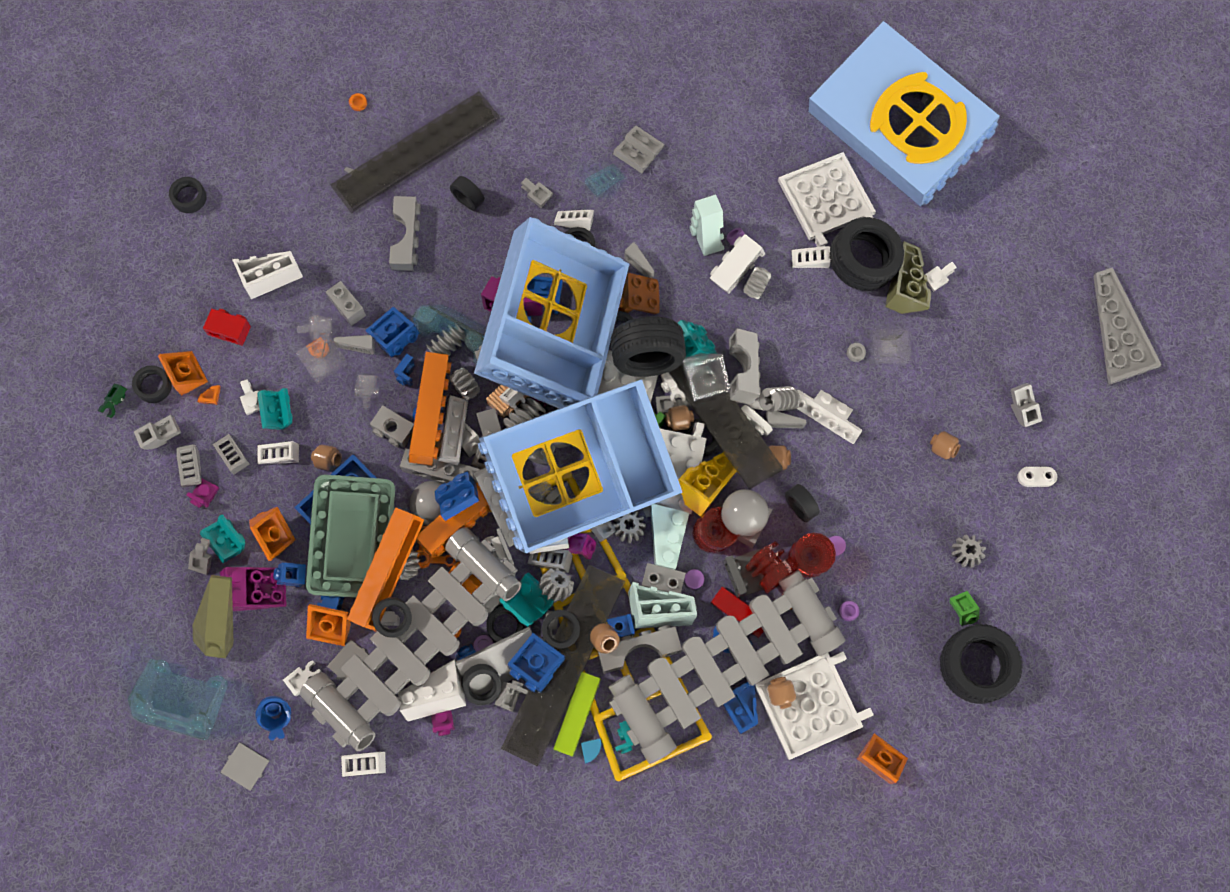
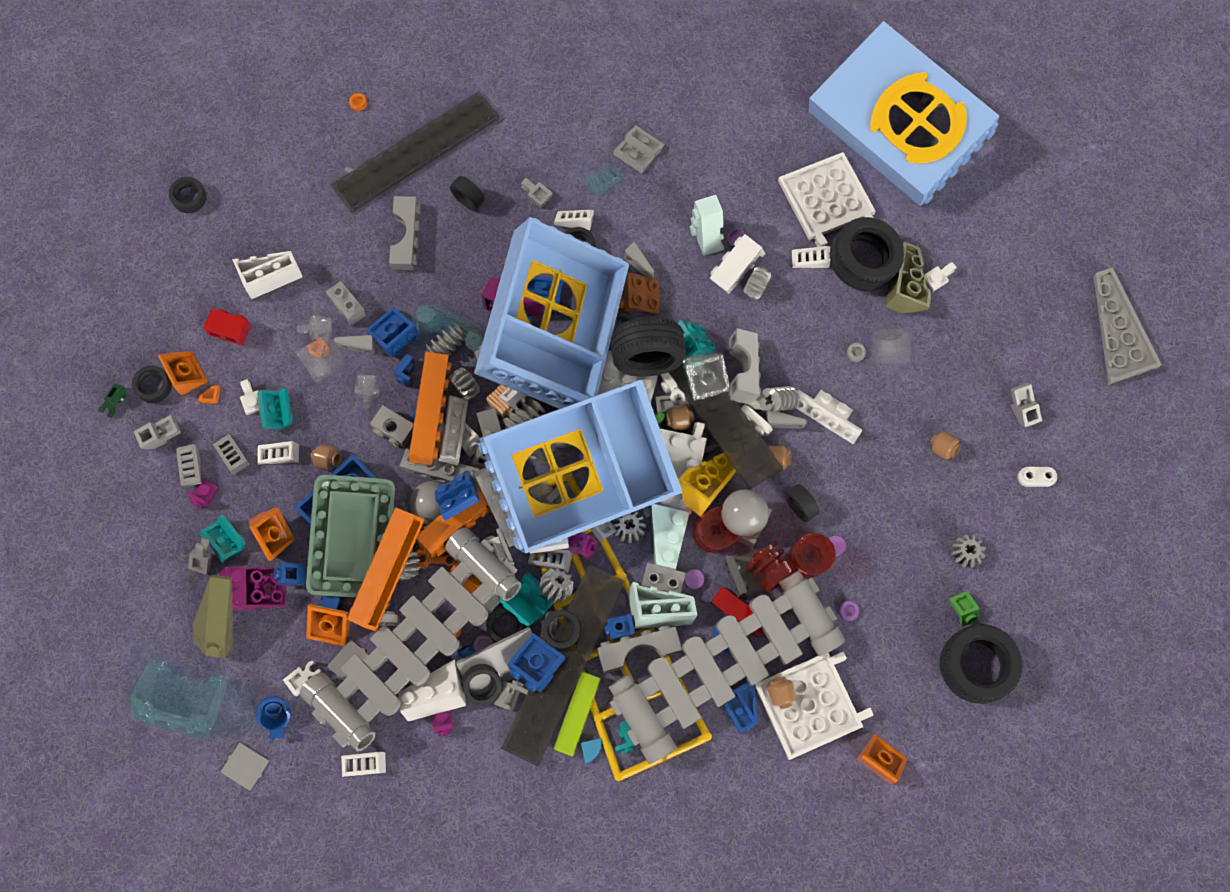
black tyre [372,597,412,638] -> none
medium nougat head [590,623,619,654] -> none

